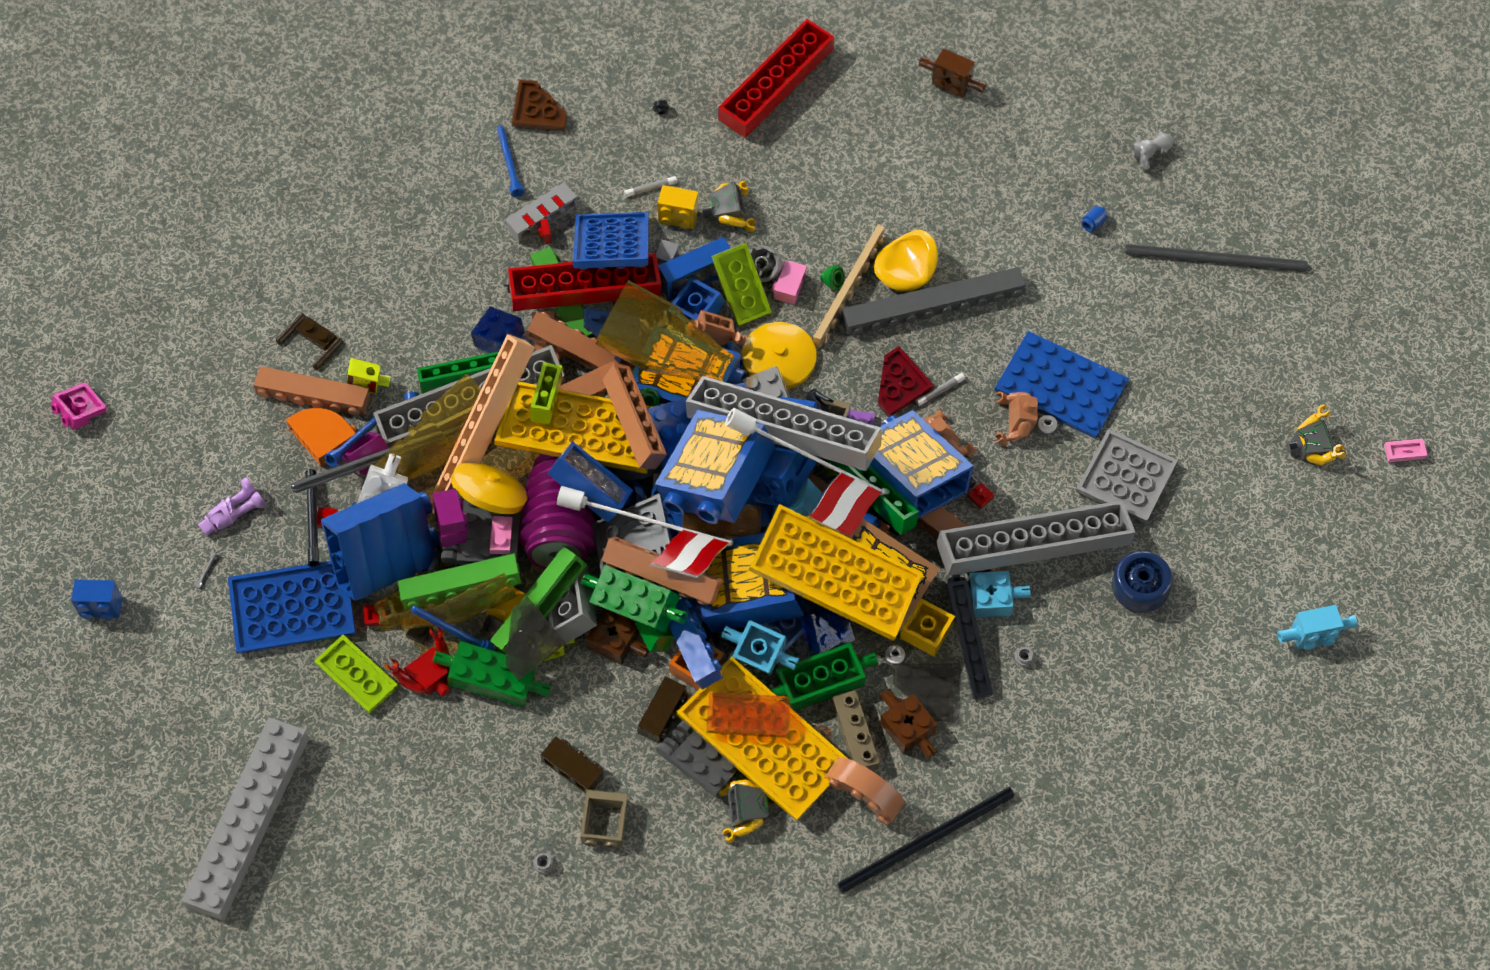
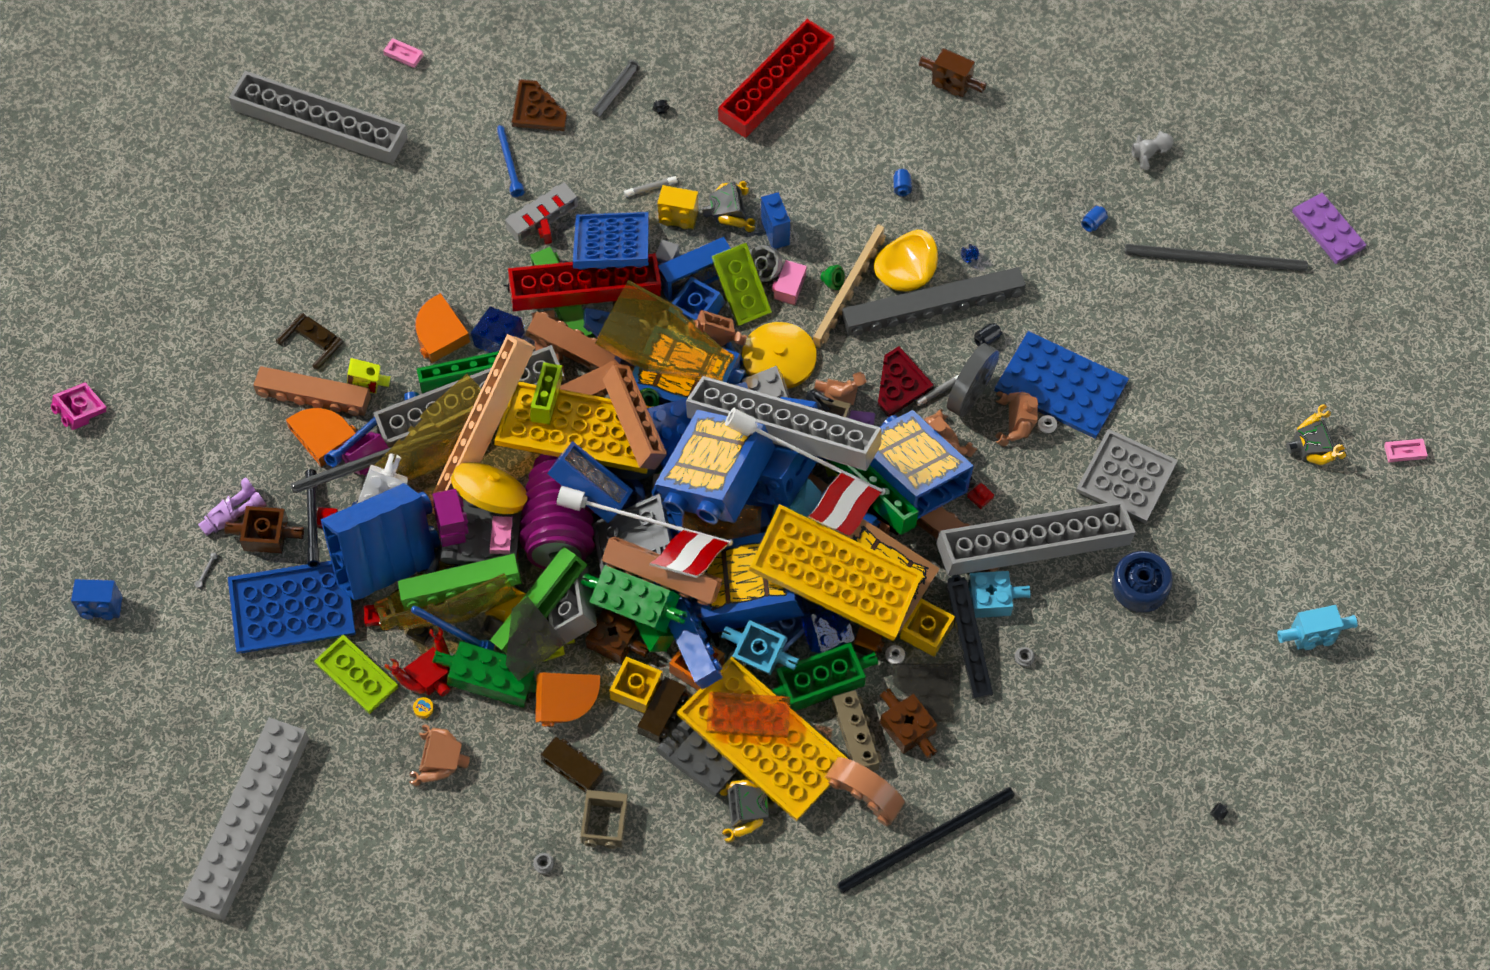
none -> reddish brown brick [224,506,304,554]
none -> light grey brick [229,71,408,165]
none -> bright pink plate [384,38,423,68]
none -> nougat torso [409,725,470,786]
none -> yellow tile [413,697,434,719]
none -> orange brick [415,293,470,363]
none -> orange brick [535,673,600,727]
none -> dark grey axle [592,59,640,117]
none -> yellow brick [609,657,663,713]
none -> blue brick [761,192,790,249]
none -> nougat torso [814,372,866,405]
none -> reddish brown brick [853,627,885,657]
none -> blue brick [893,169,912,197]
none -> dark grey brick [947,343,999,417]
none -> clear blue wheel [961,244,980,264]
none -> black brick [974,323,1002,347]
none -> black plate [1210,802,1228,821]
none -> medium lavender plate [1292,193,1366,264]

